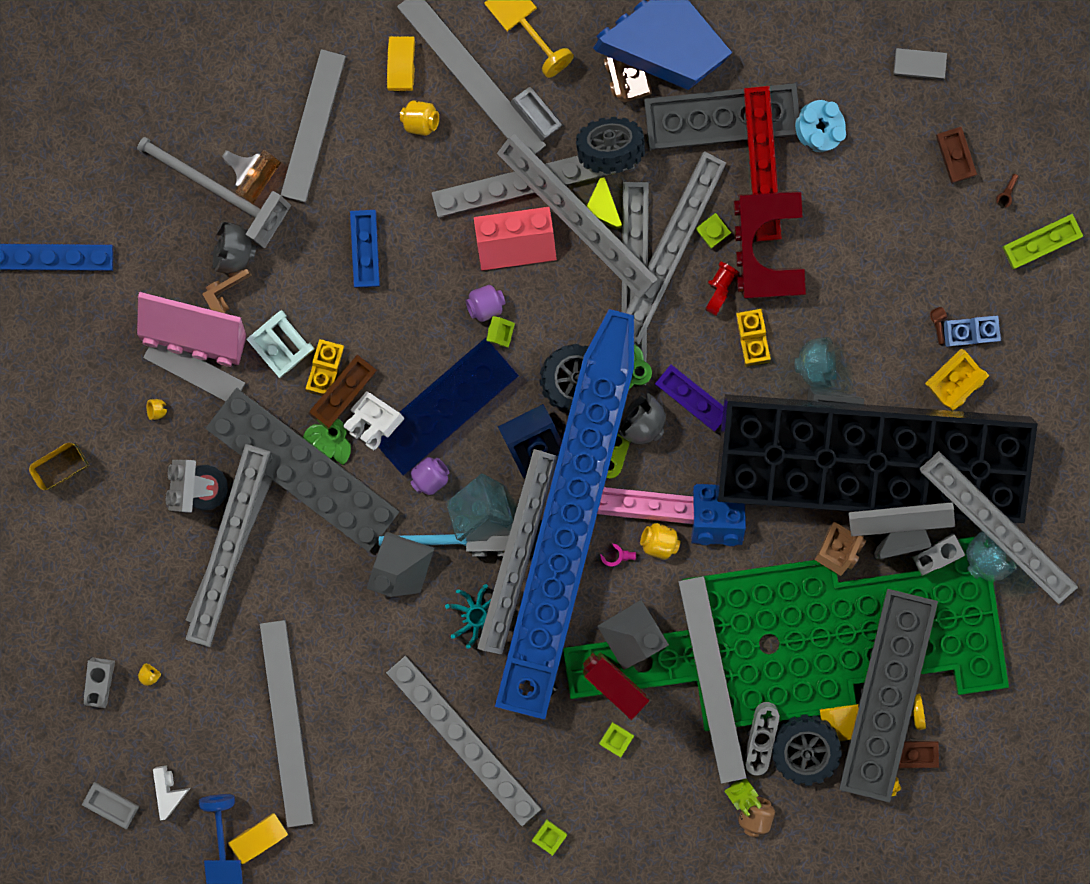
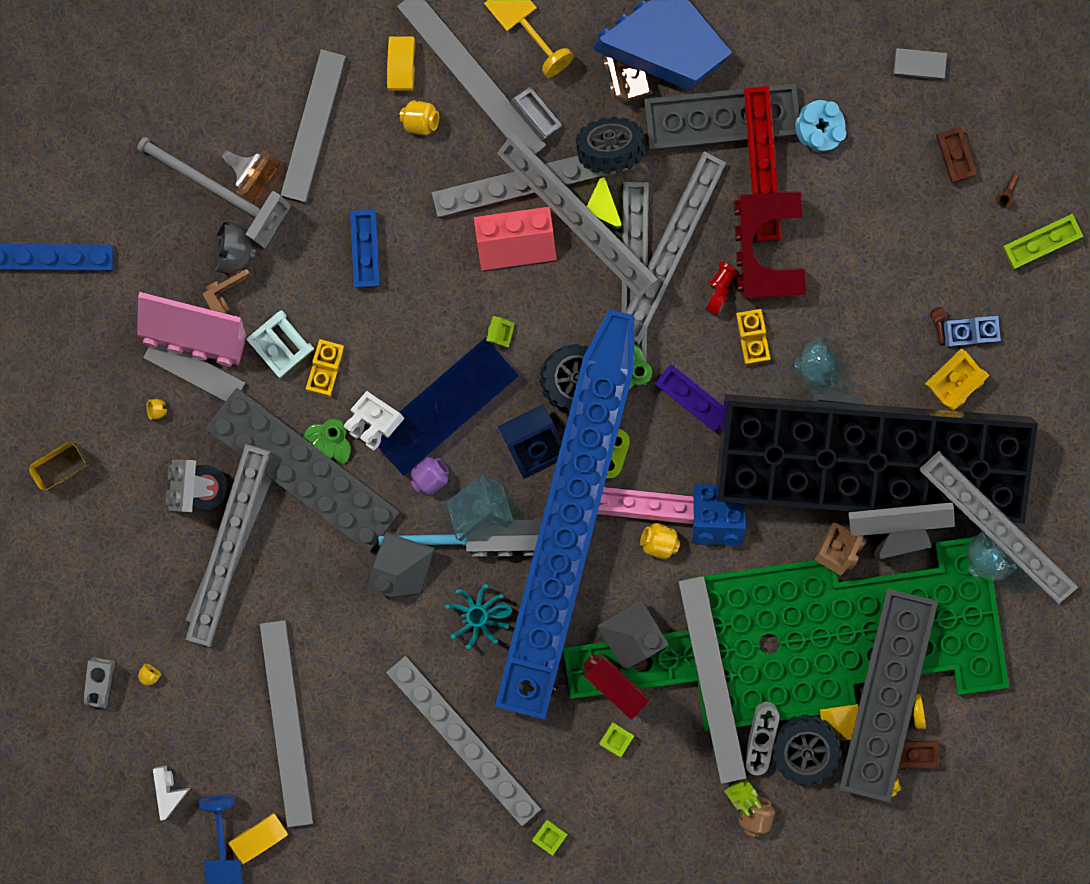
light grey tile [82,782,140,829] -> none
reddish brown plate [308,355,377,430] -> none
medium lavender head [466,285,505,322] -> none
light grey plate [478,449,558,654] -> none
dark pink piece [600,543,636,566] -> none
dark grey cylinder [618,393,666,445] -> none
lime plate [695,213,731,249] -> none
light grey leg [912,533,965,575] -> none

